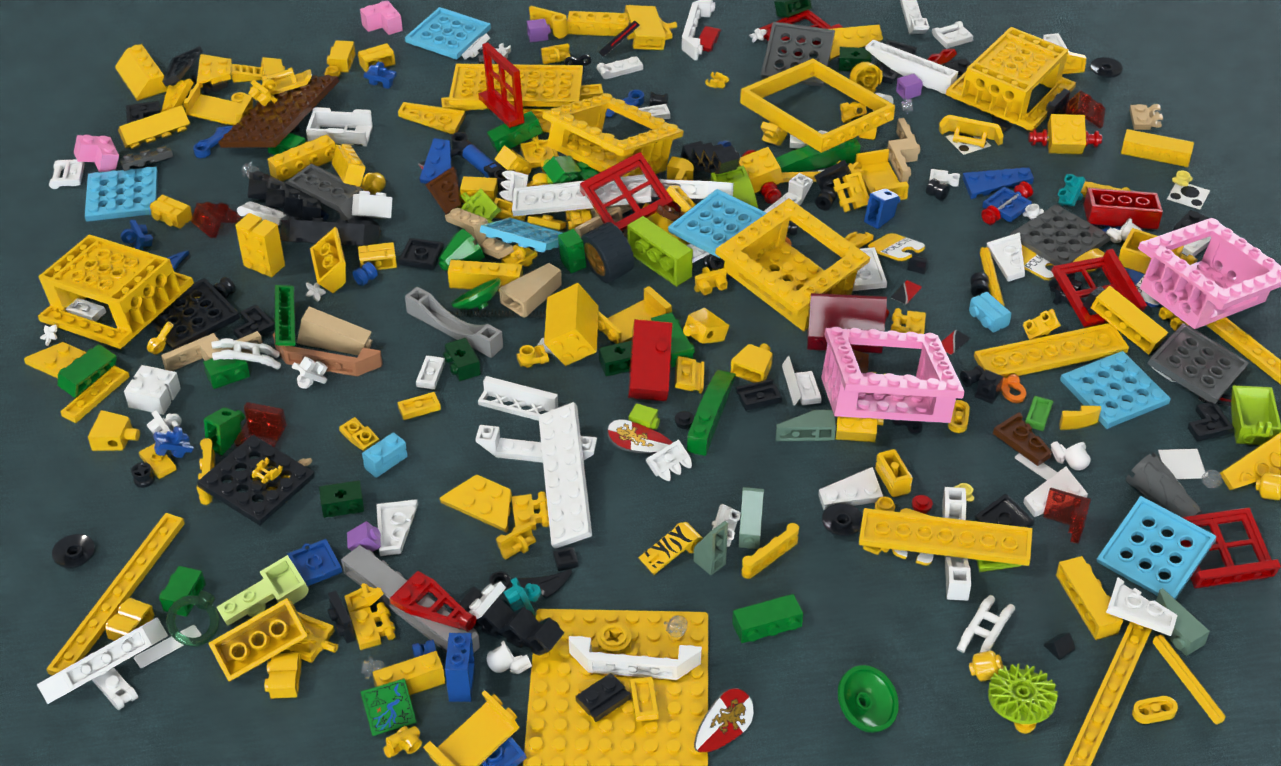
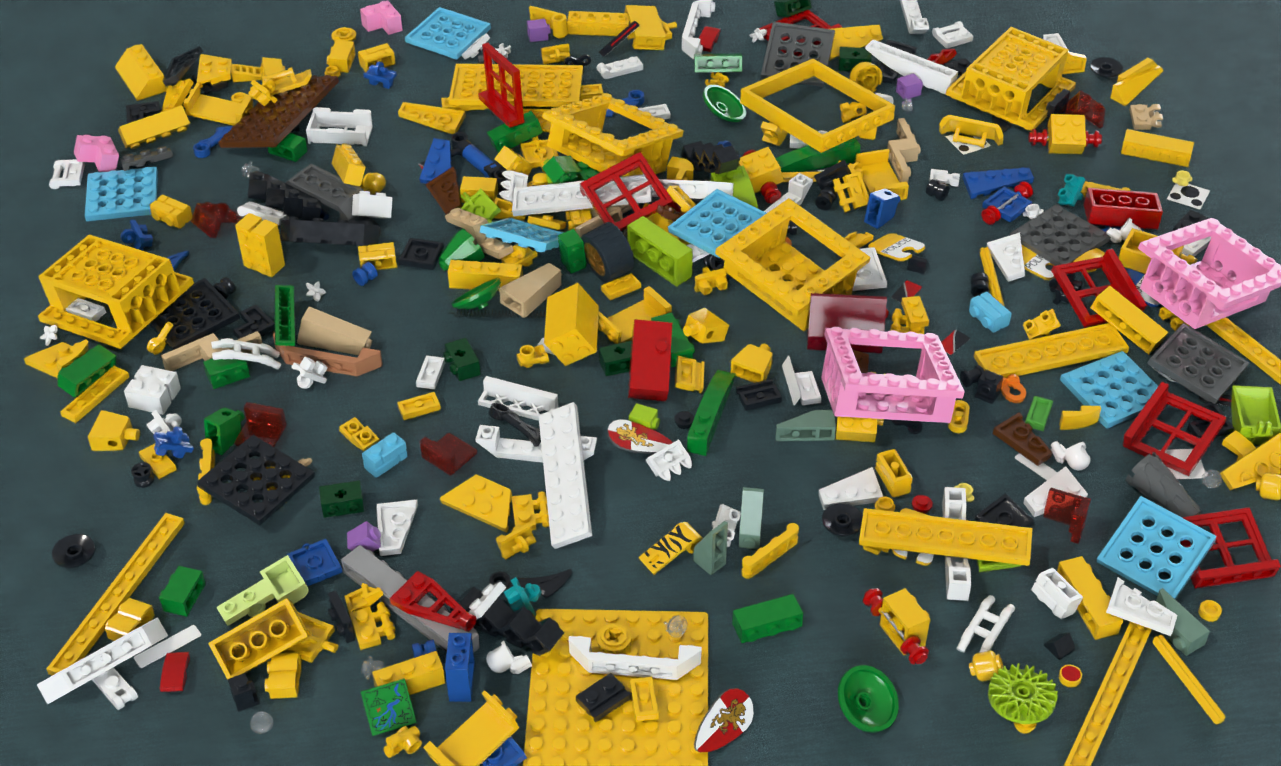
clear green piece [166,591,219,646] -> none
yellow piece [252,457,283,484] -> none
yellow brick [268,134,336,181] -> none
yellow slope [310,227,346,293] -> none
light grey arch [405,287,503,358] -> none
black tile [553,547,578,571] -> none
black bush [650,92,668,106] -> none
black tile [1083,286,1105,309] -> none
yellow plate [1132,696,1178,724] -> none
none -> yellow slope [57,339,89,373]
none -> red slope [160,652,190,692]
none -> black brick [228,673,260,712]
none -> clear plate [250,711,274,734]
none -> yellow gear [331,27,356,43]
none -> clear red bracket [420,433,477,476]
none -> black piece [488,403,541,447]
none -> yellow plate [601,273,641,301]
none -> brick [694,53,742,72]
none -> green dish [703,85,746,122]
none -> yellow brick [863,588,930,664]
none -> yellow plate [901,296,929,328]
none -> white brick [1031,568,1083,620]
none -> tile [1059,665,1082,687]
none -> yellow wedge [1110,58,1163,106]
none -> red window [1123,382,1226,476]
none -> yellow tile [1198,600,1222,622]
none -> yellow slope [1222,430,1256,461]

